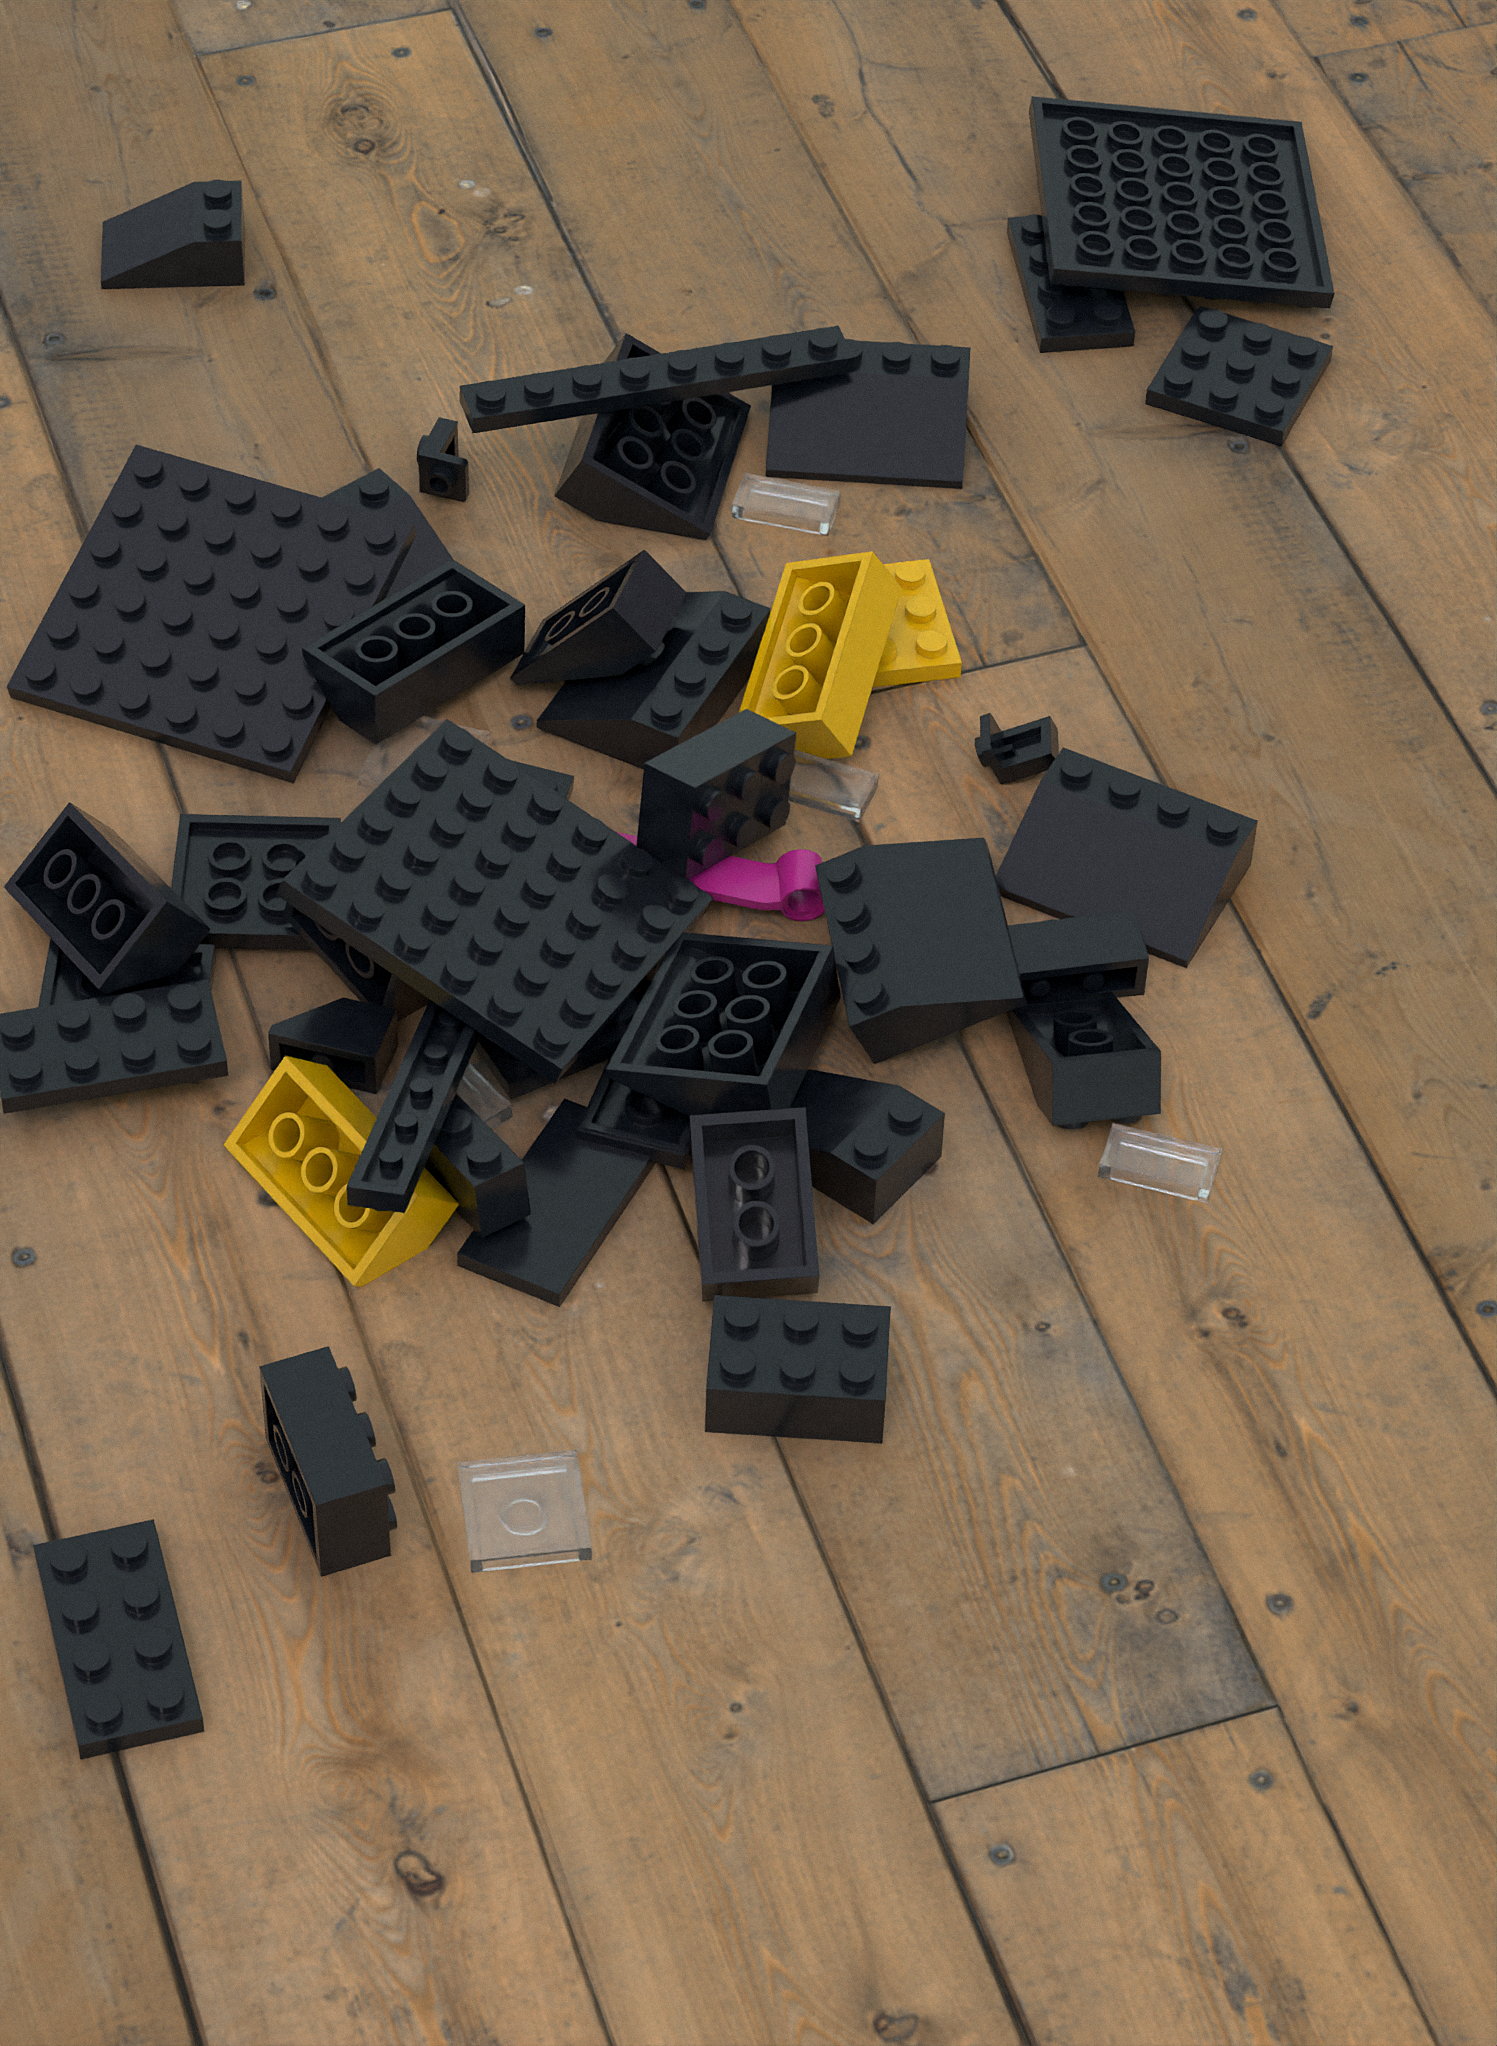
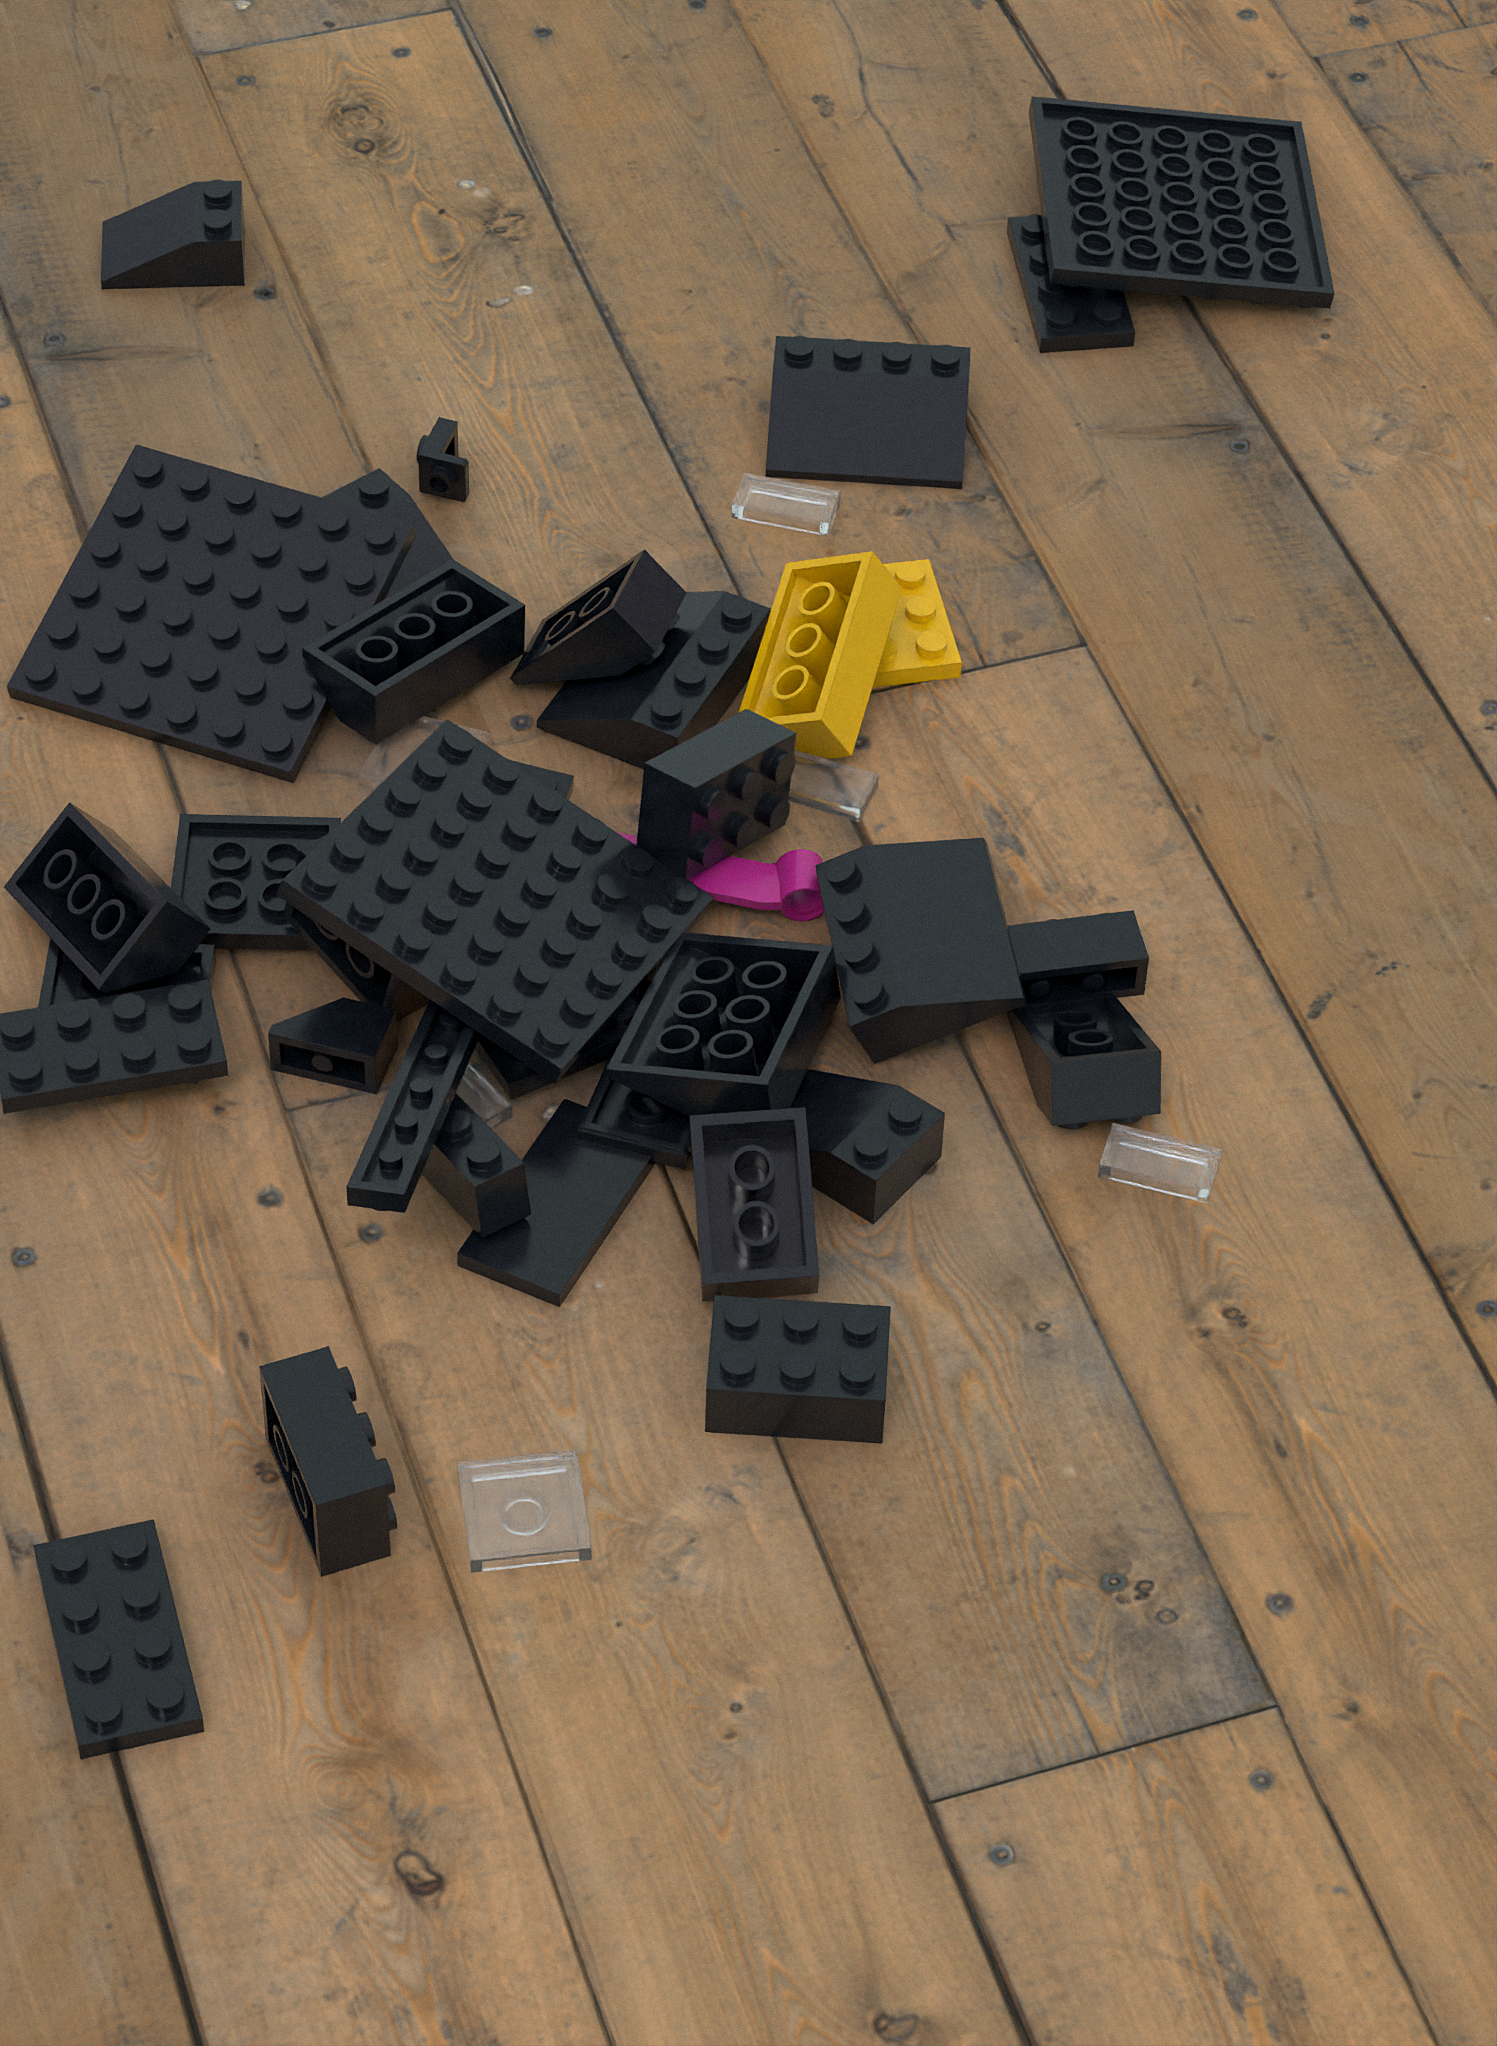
yellow slope [223,1056,459,1287] -> none
black plate [459,326,854,434] -> none
black slope [554,333,751,540] -> none
black bracket [975,713,1059,785] -> none
black slope [996,747,1258,968] -> none
black plate [1145,305,1333,447] -> none

